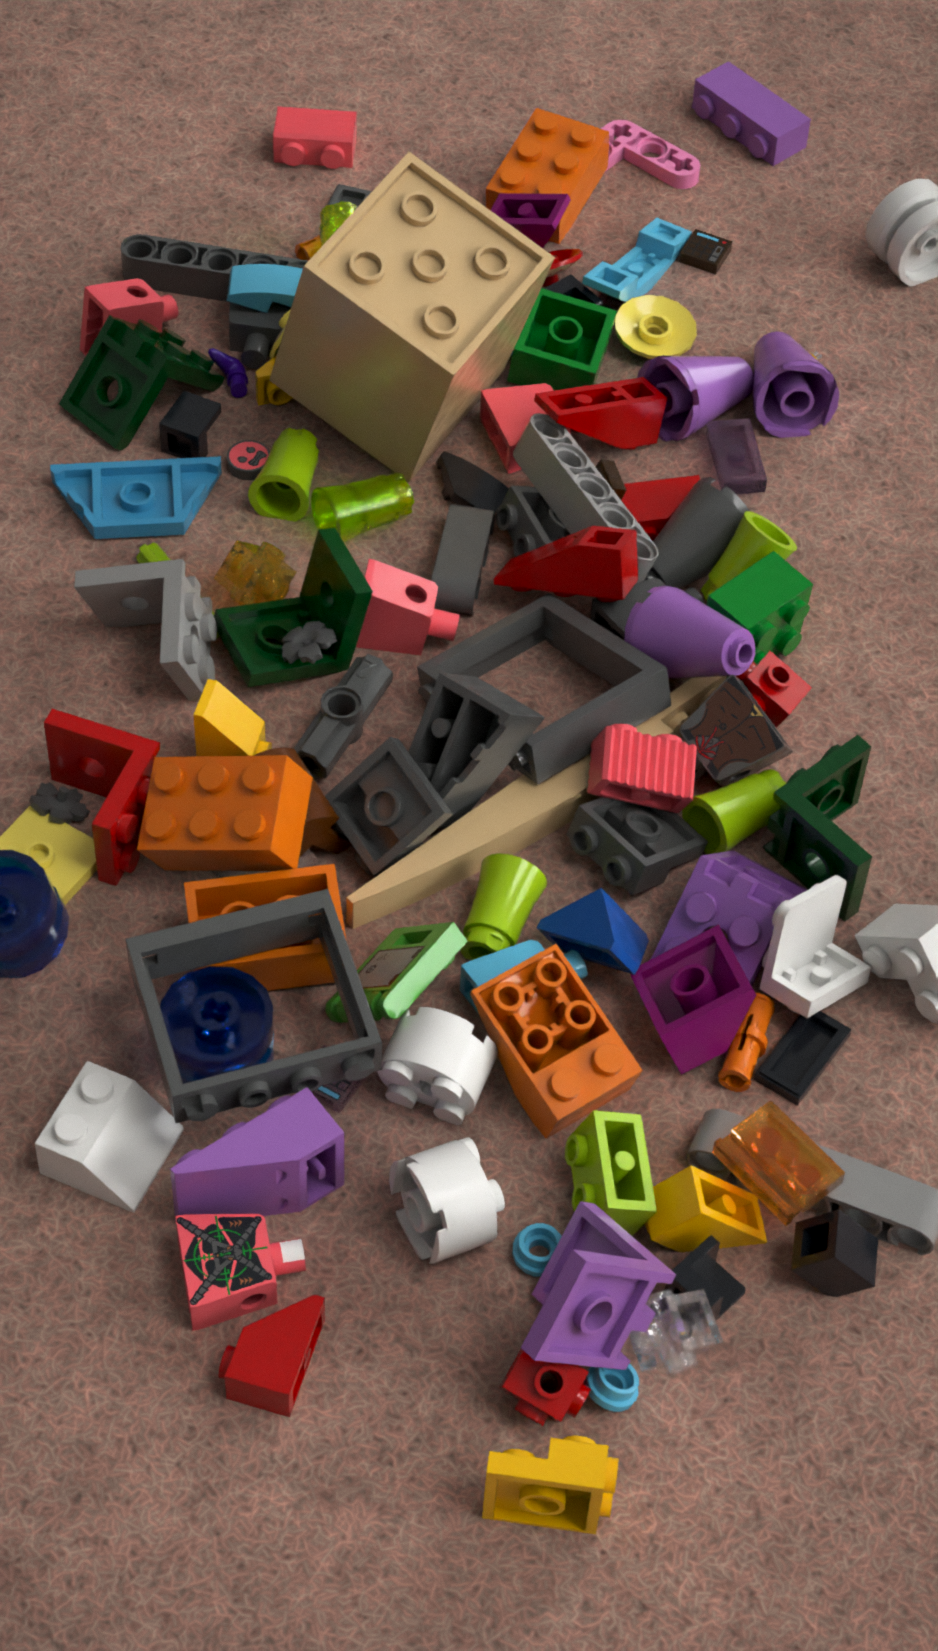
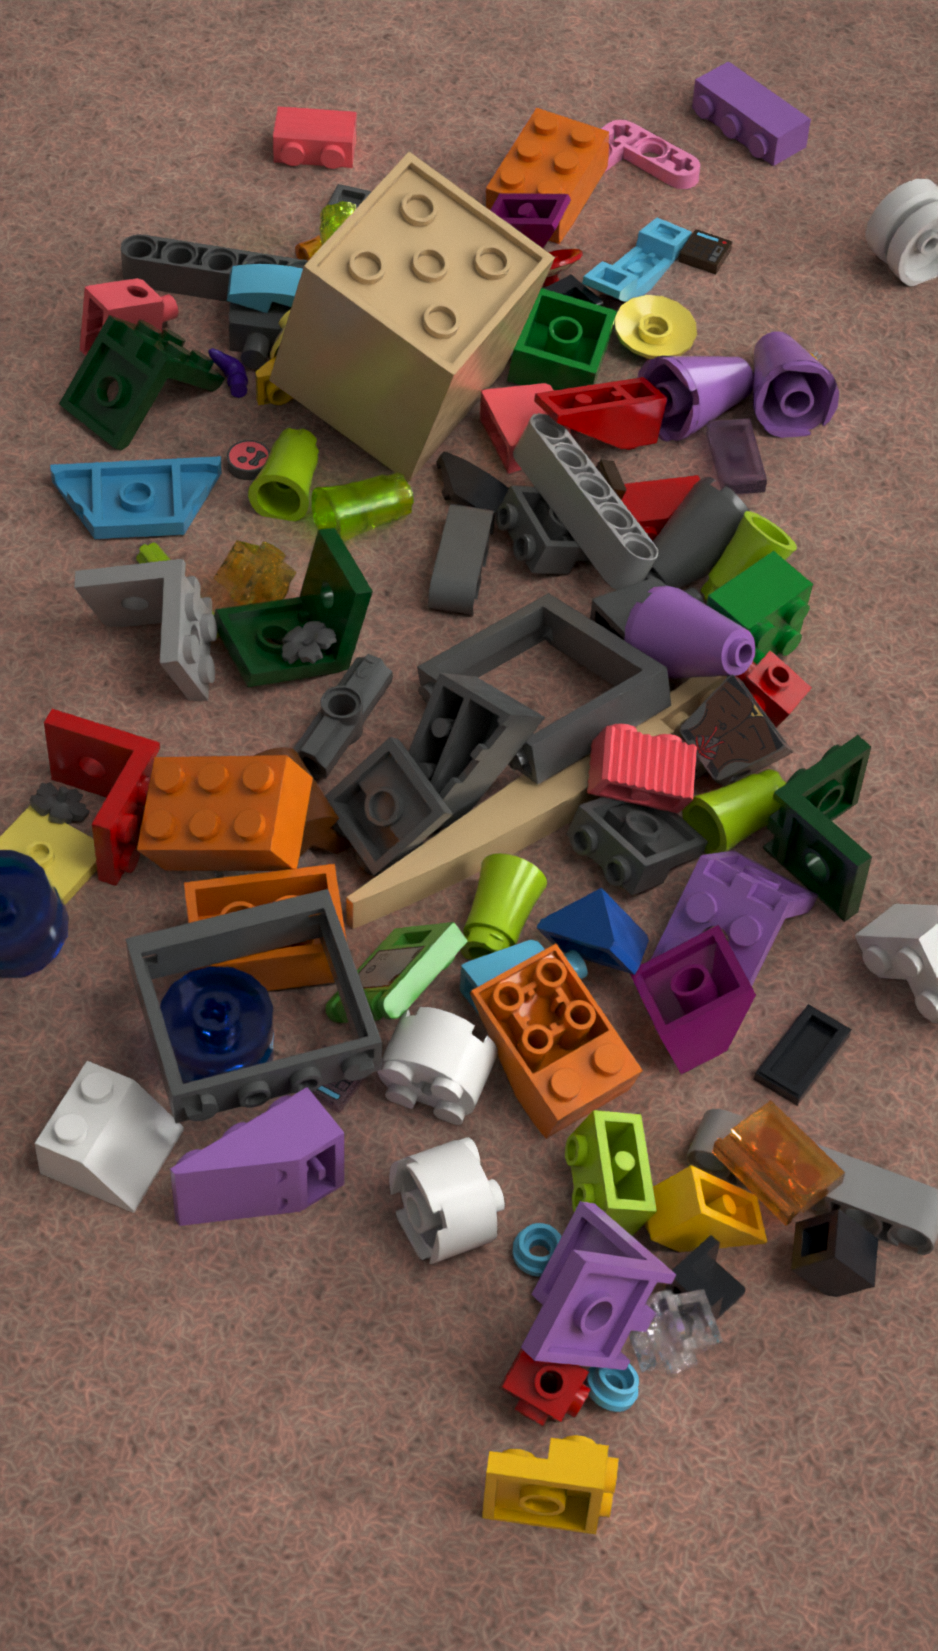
black panel [159,391,221,458] -> none
torso [175,1214,306,1331] -> none
yellow slope [193,679,272,756] -> none
red slope [218,1294,325,1417] -> none
coral torso [356,559,460,656] -> none
red slope [494,525,639,602] -> none
orange pin [718,993,775,1092] -> none
white bracket [759,875,871,1018] -> none

